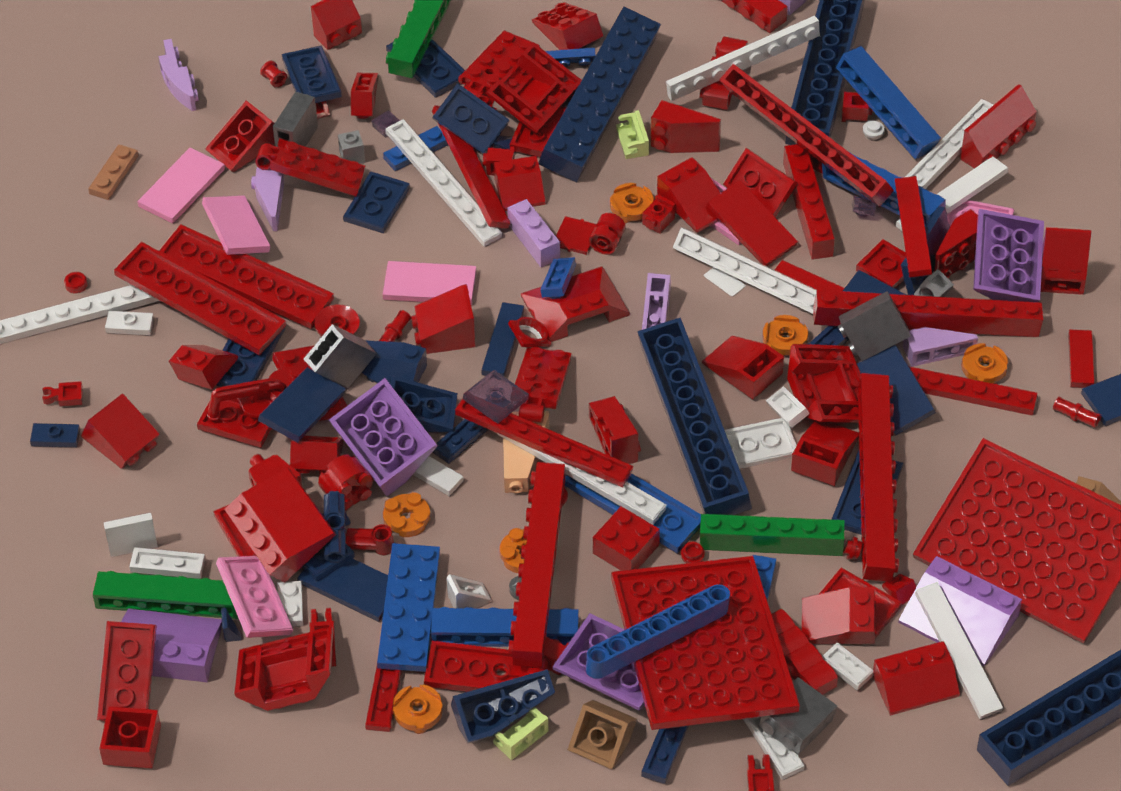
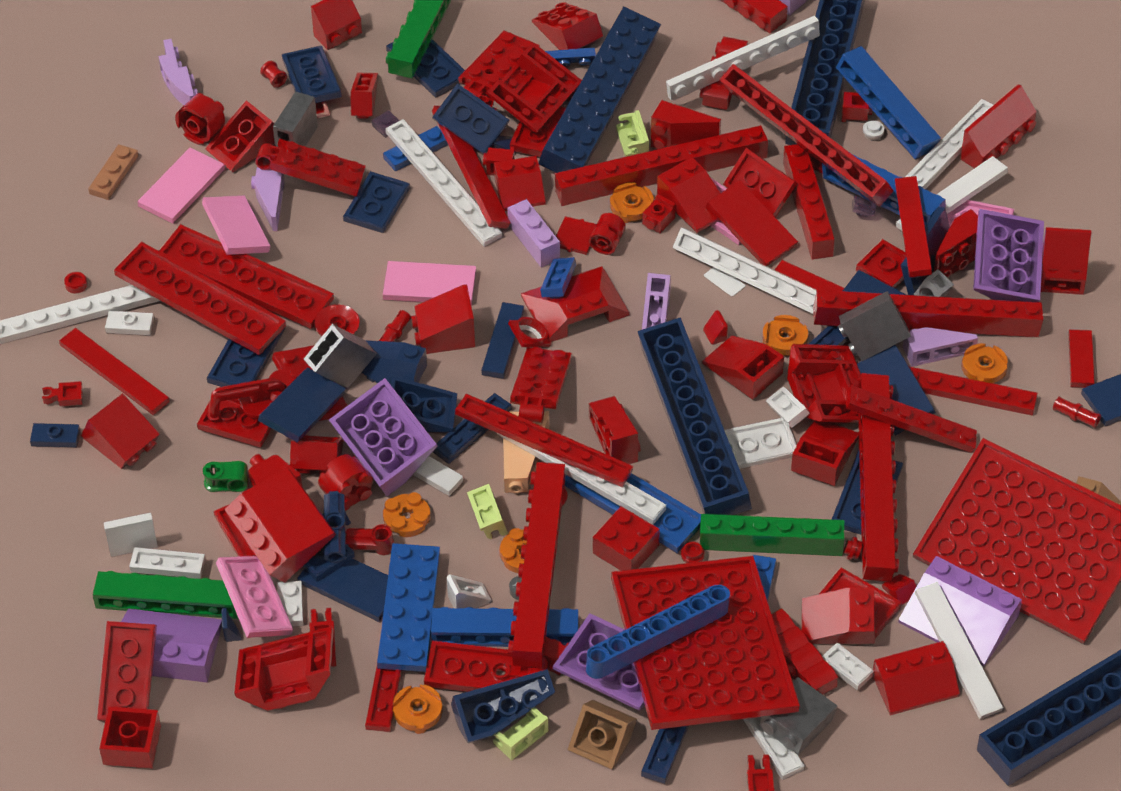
red slope [169,345,238,390] -> none
light grey brick [338,130,365,164] -> none
clear purple tile [463,370,529,424] -> none
none -> red tile [59,327,170,415]
none -> red brick [175,93,225,144]
none -> green piece [203,461,248,492]
none -> yellowish green hinge [467,484,508,539]
none -> red brick [555,125,768,206]
none -> red slope [703,310,728,345]
none -> red plate [846,385,977,453]

